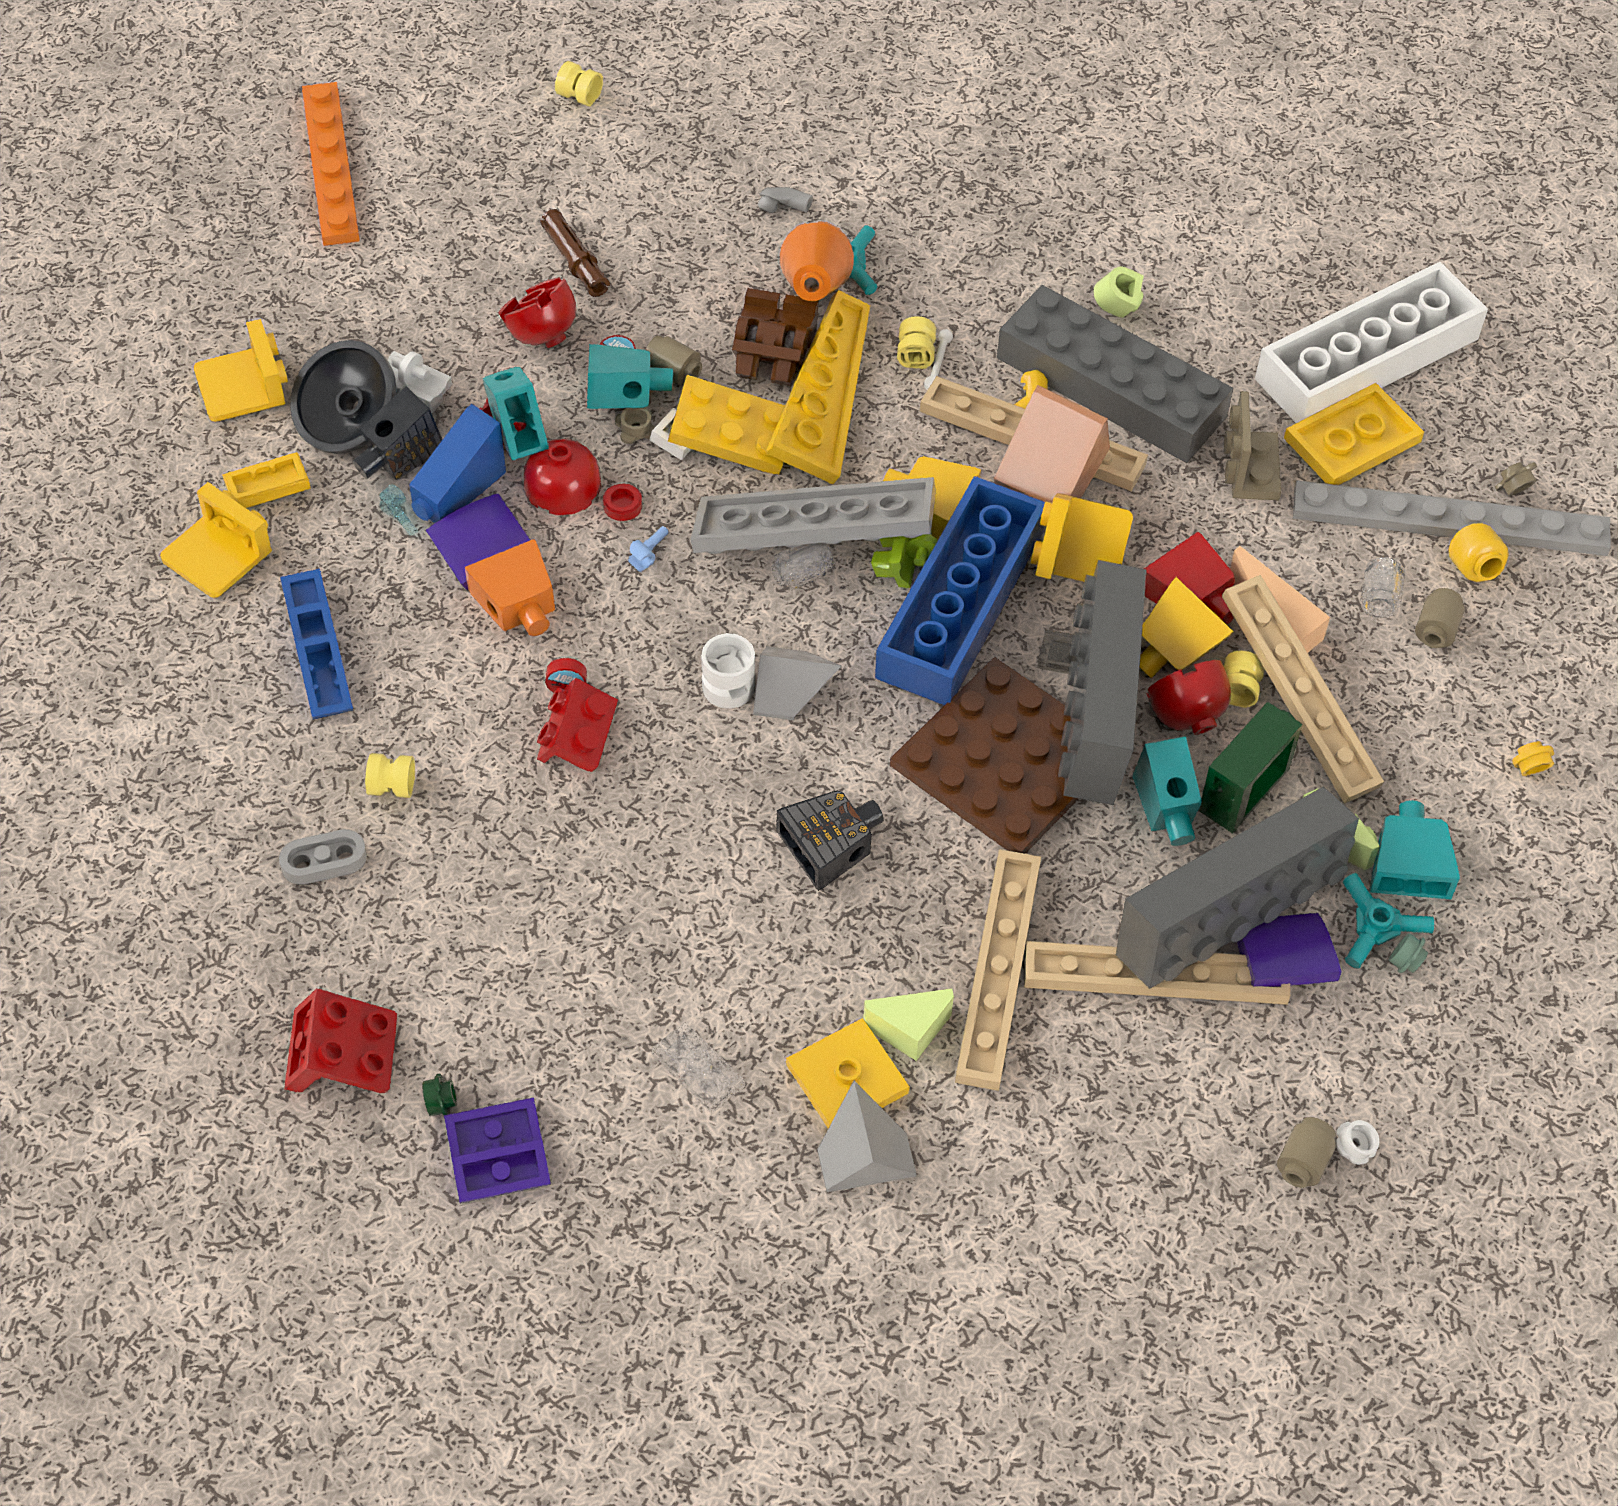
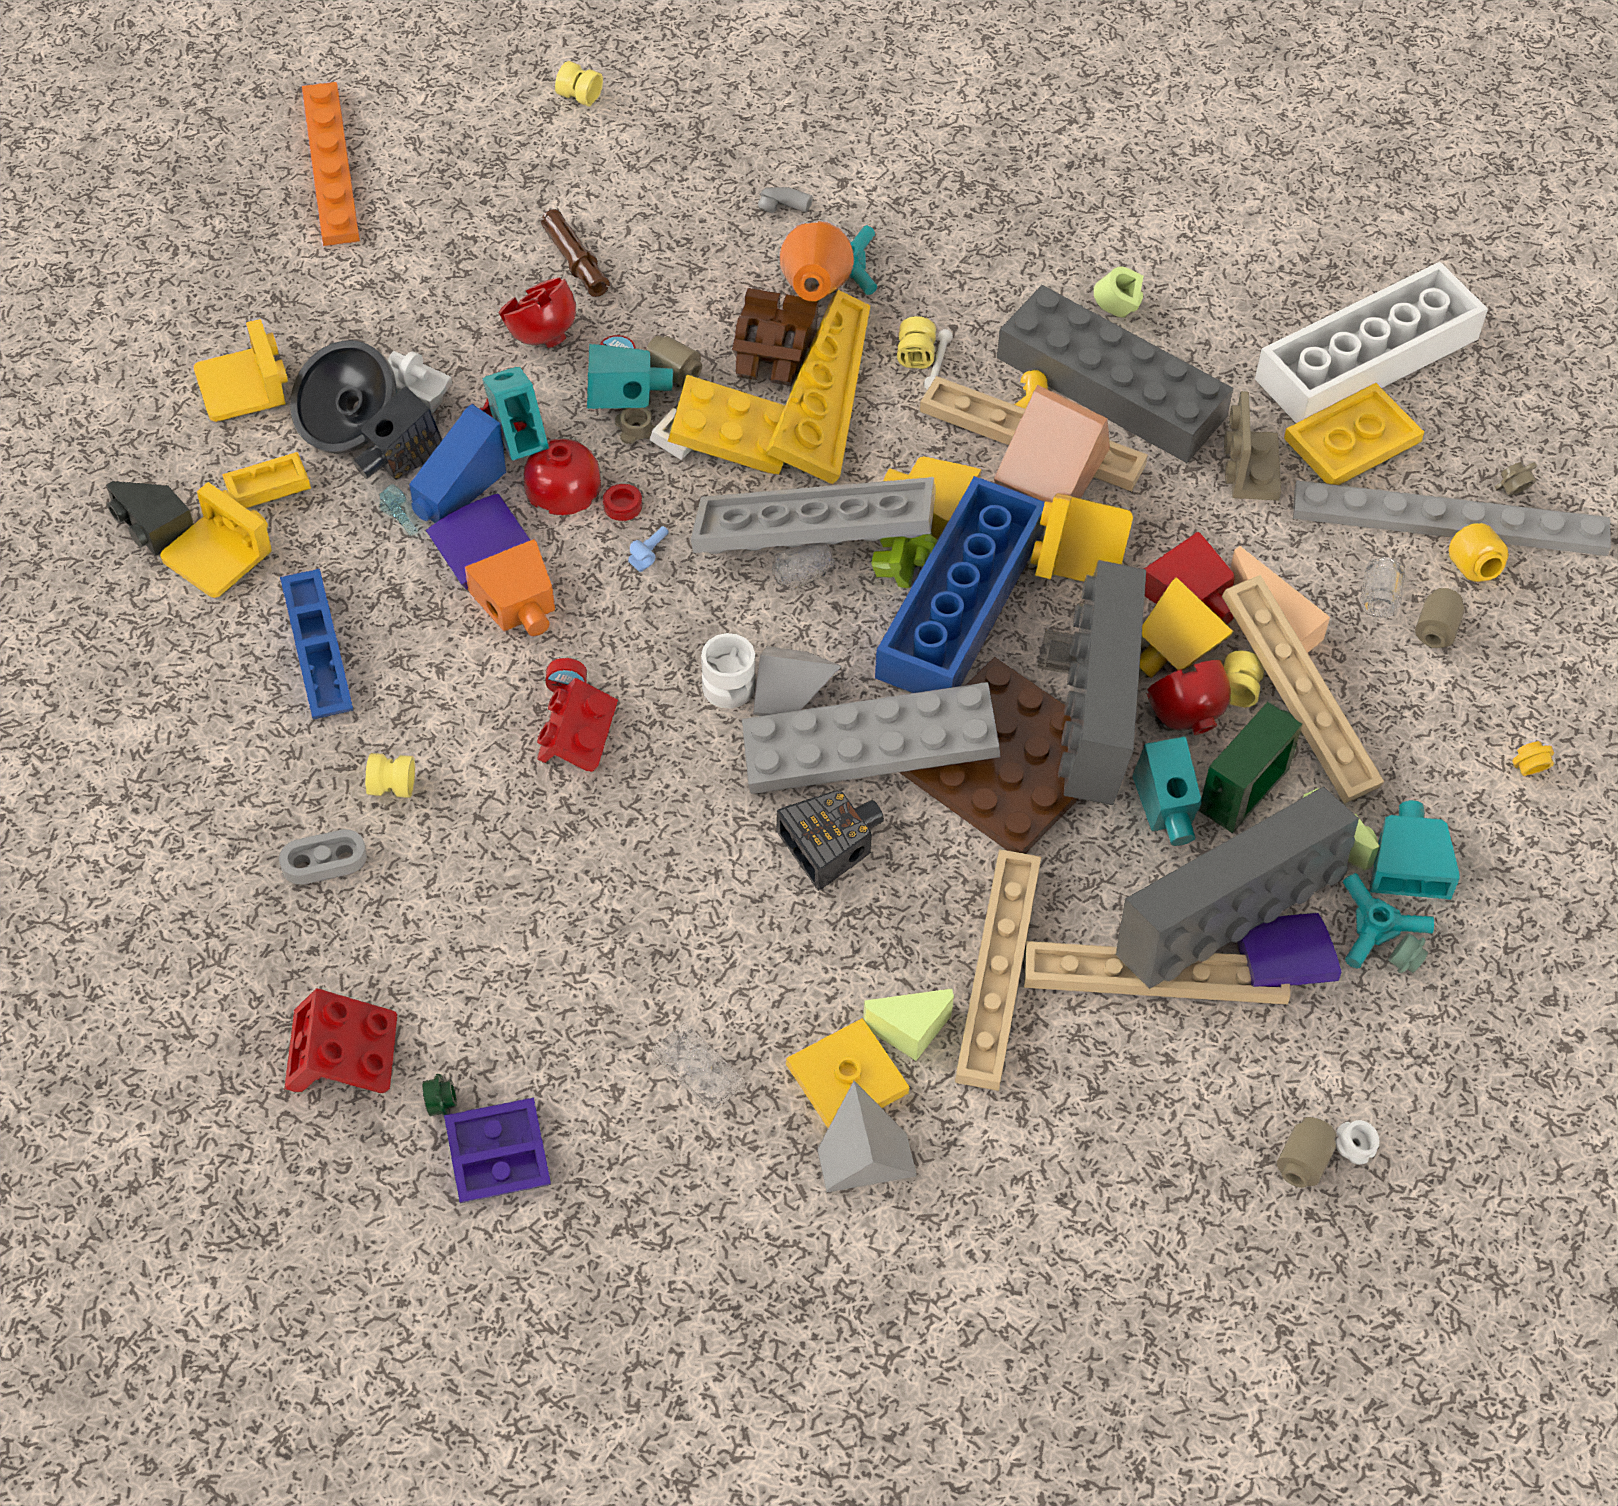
none -> pearl dark grey slope [106,481,194,556]
none -> light grey plate [742,682,1000,794]

